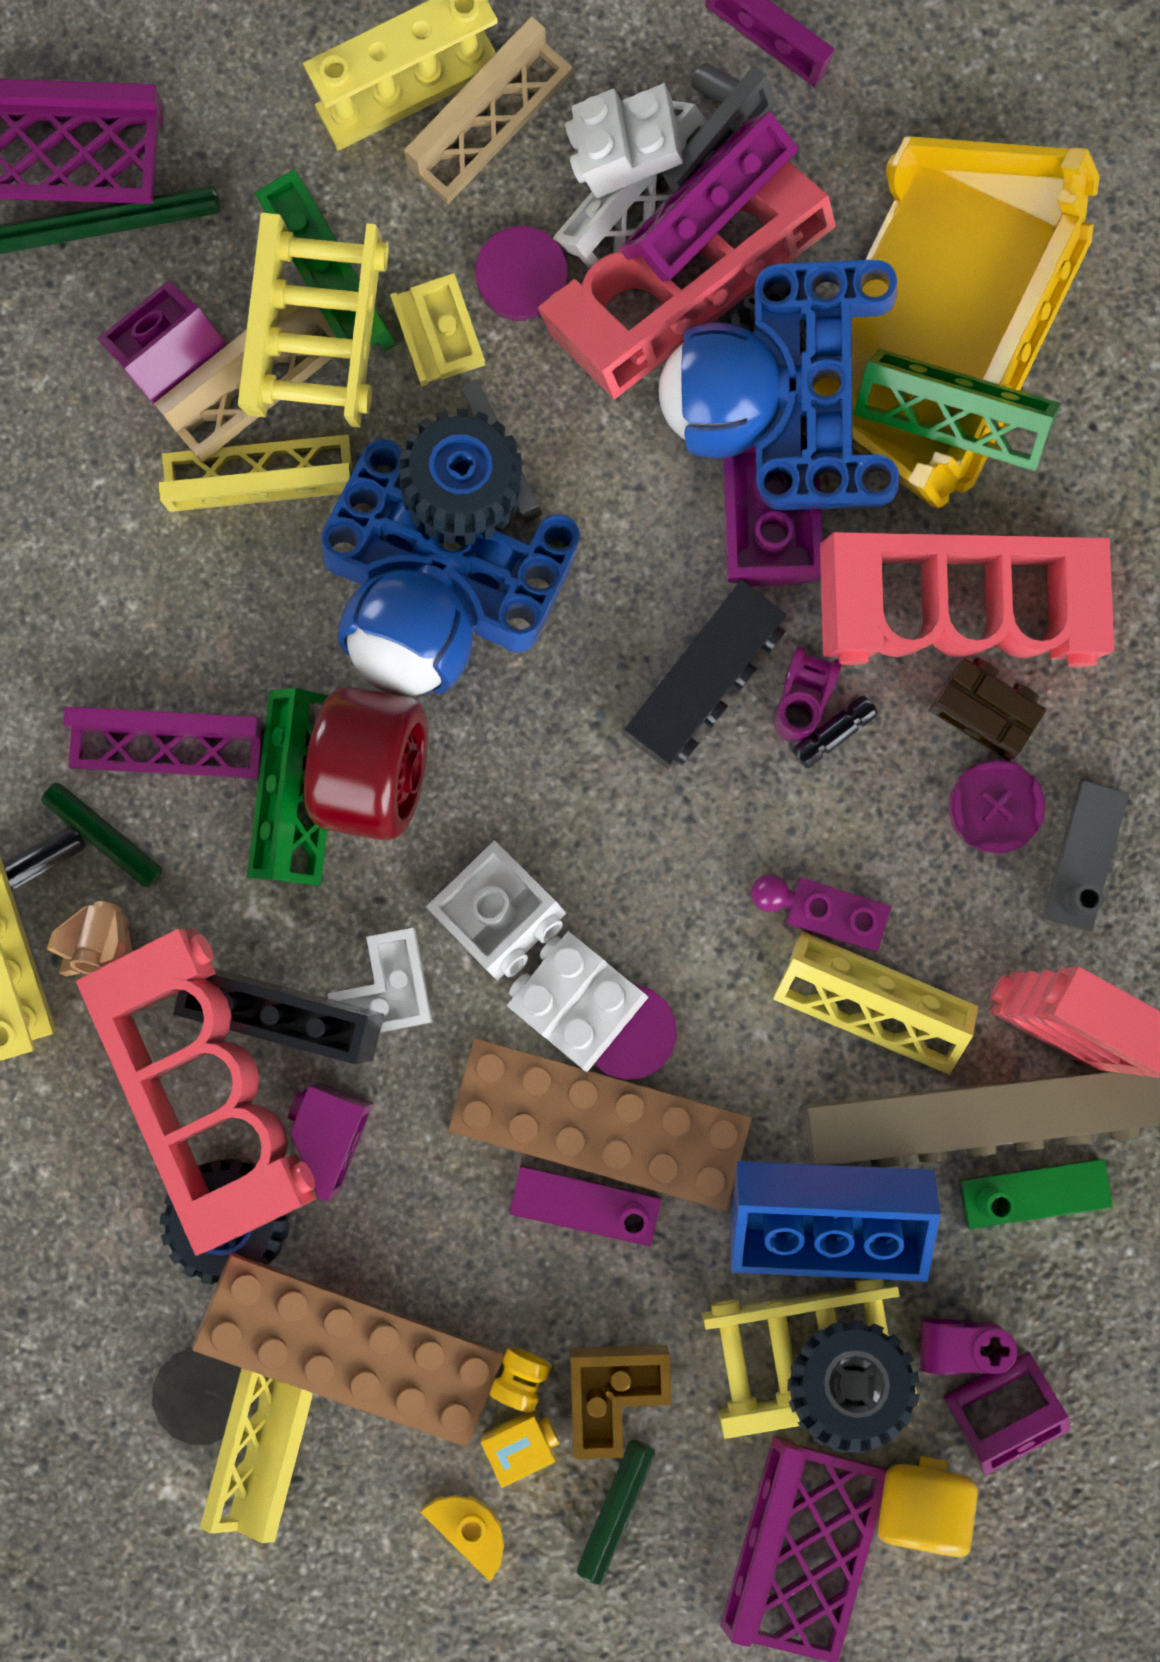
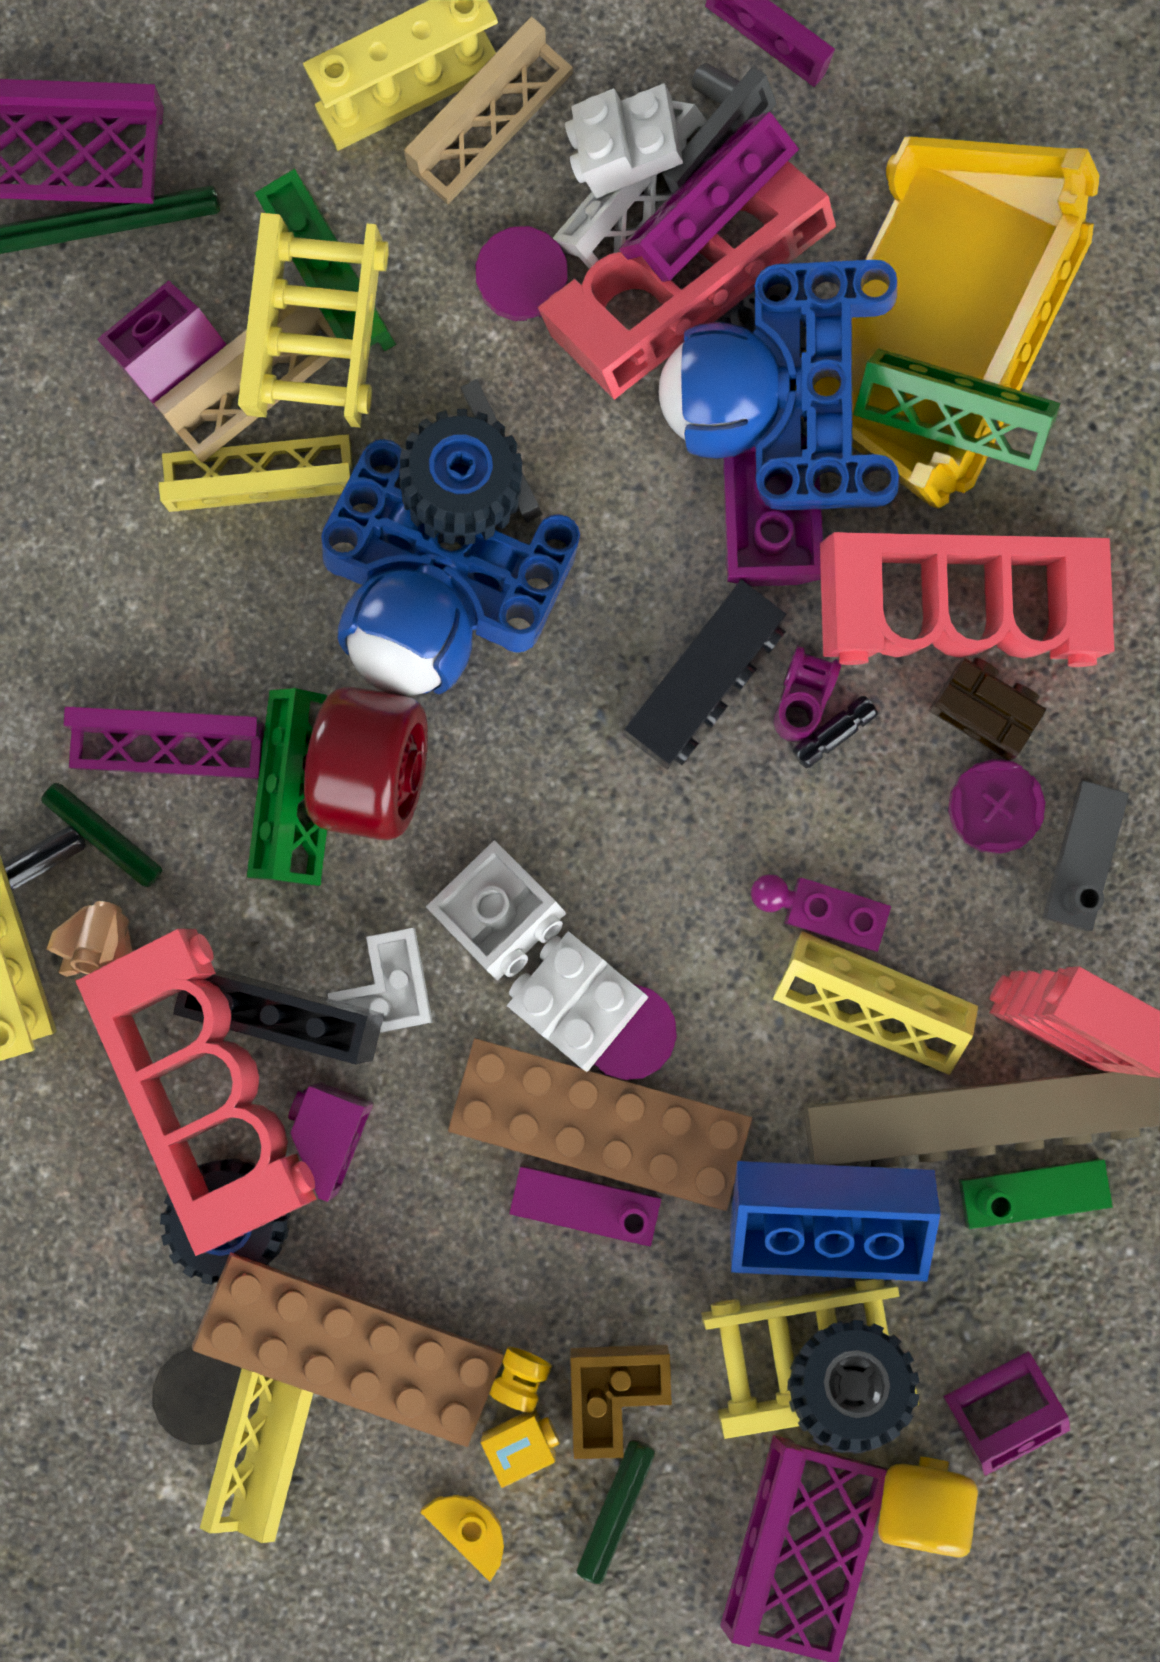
light yellow plate [390,273,485,387] -> none
magenta piece [920,1318,1018,1375] -> none

